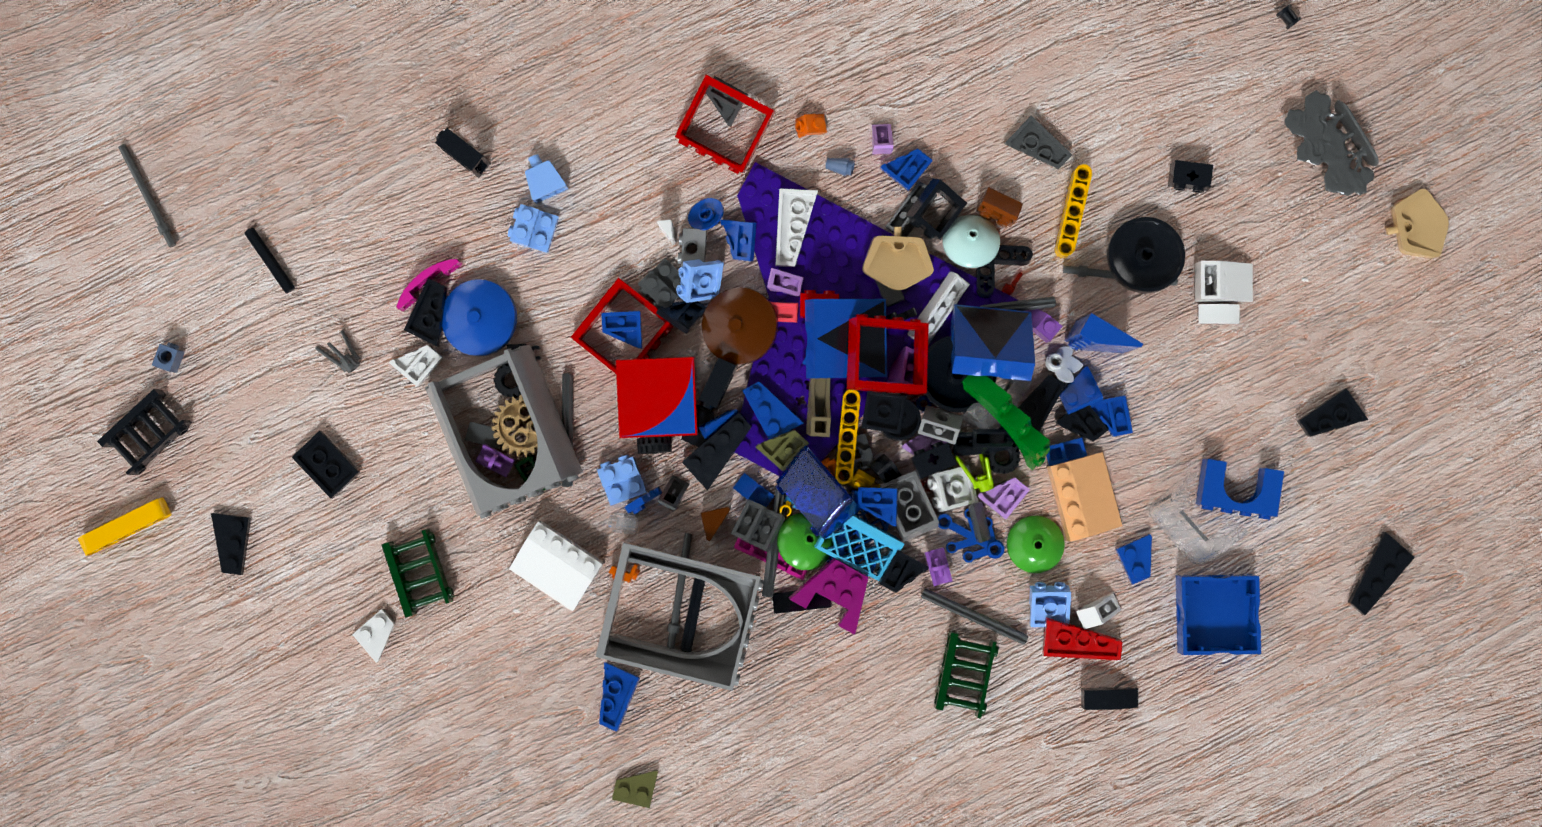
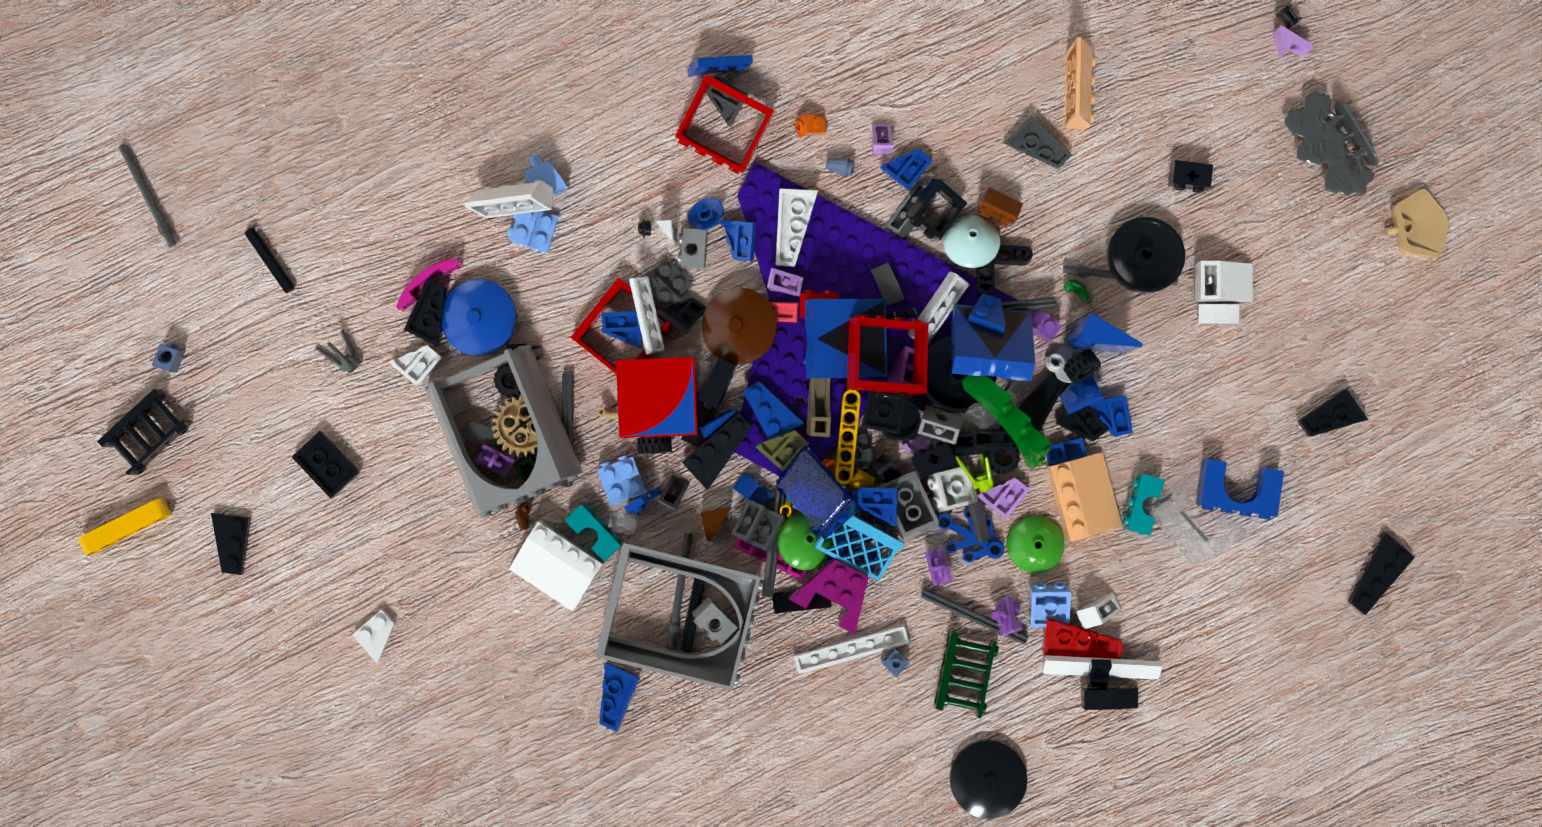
dark green fence [381,529,454,618] -> none
black window [435,128,491,178] -> none
orange bracket [609,563,640,583] -> none
olive wing [612,770,658,808] -> none
light blue plate [676,259,724,303] -> none
tan animal [862,227,934,290] -> none
black wing [878,550,929,593] -> none
clear red hand [1002,272,1023,295] -> none
yellow beam [1055,164,1092,258] -> none
blue wing [1115,534,1152,585] -> none
blue tile [1175,574,1261,655] -> none
none -> white slope [464,180,553,218]
none -> reddish brown arm [515,502,532,531]
none -> teal arch [565,504,623,562]
none -> tan arm [598,406,618,419]
none -> white tile [629,276,665,355]
none -> black plate [638,219,651,238]
none -> blue wing [687,55,753,77]
none -> light grey brick [692,597,738,644]
none -> white tile [793,625,910,674]
none -> sand blue brick [881,648,910,677]
none -> black dish [949,740,1027,819]
none -> blue wing [968,294,1006,333]
none -> medium lavender hips [991,596,1022,636]
none -> white tile [1042,655,1162,679]
none -> black tyre [1063,349,1101,383]
none -> light nougat slope [1064,37,1095,129]
none -> green arm [1064,280,1090,302]
none -> black slope [1087,659,1112,688]
none -> teal arch [1122,474,1165,536]
none -> lavender slope [1273,25,1314,58]

